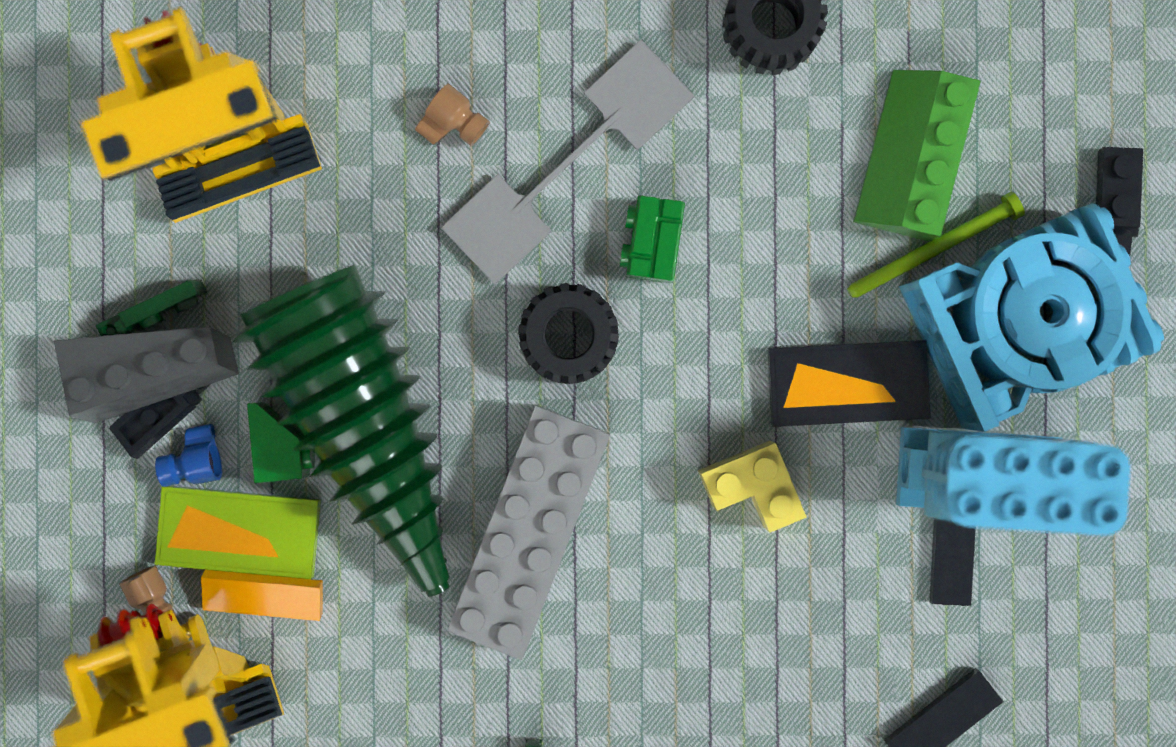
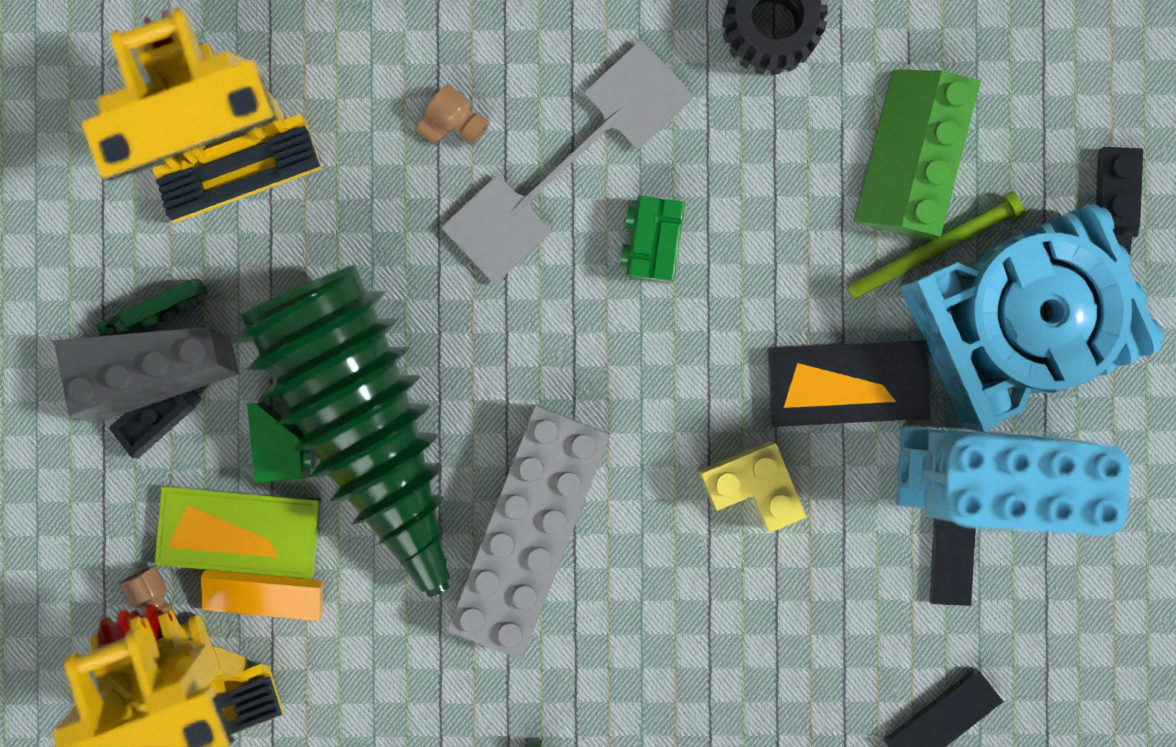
blue piece [155,424,222,487] -> none
black tyre [518,283,619,384] -> none

